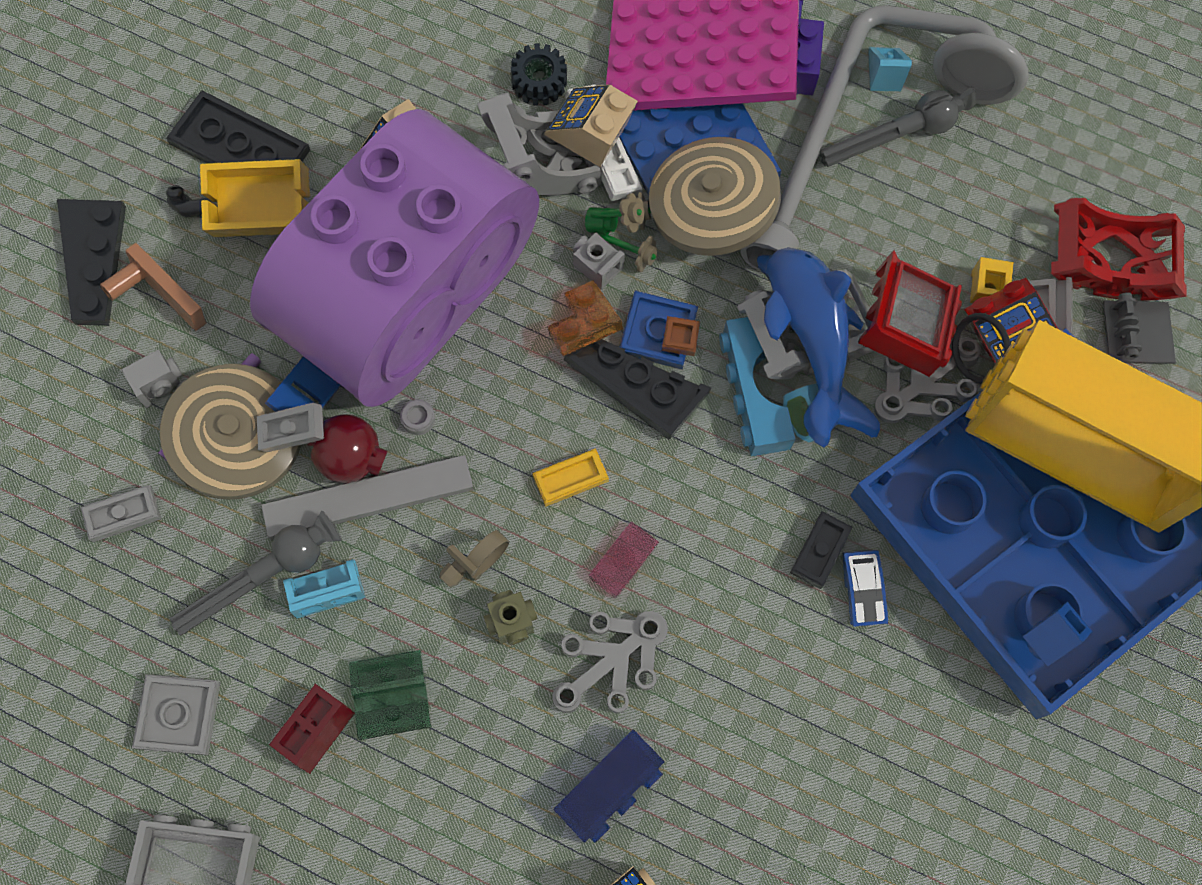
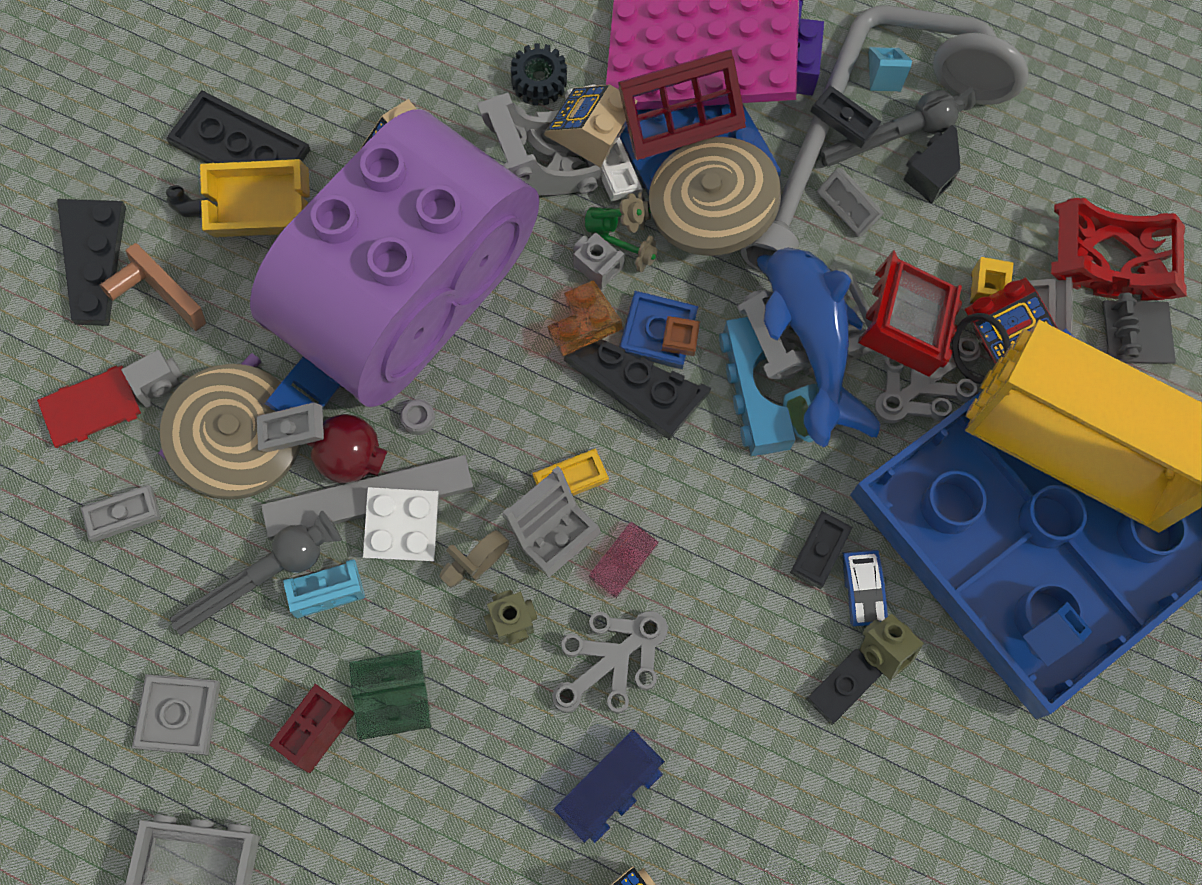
none -> red piece [37,365,141,448]
none -> white plate [363,487,439,561]
none -> light grey plate [502,466,601,578]
none -> dark red piece [618,49,746,160]
none -> black plate [806,648,883,725]
none -> black plate [810,85,881,148]
none -> light grey plate [816,168,884,237]
none -> olive brick [859,614,924,681]
none -> black slope [903,125,961,204]

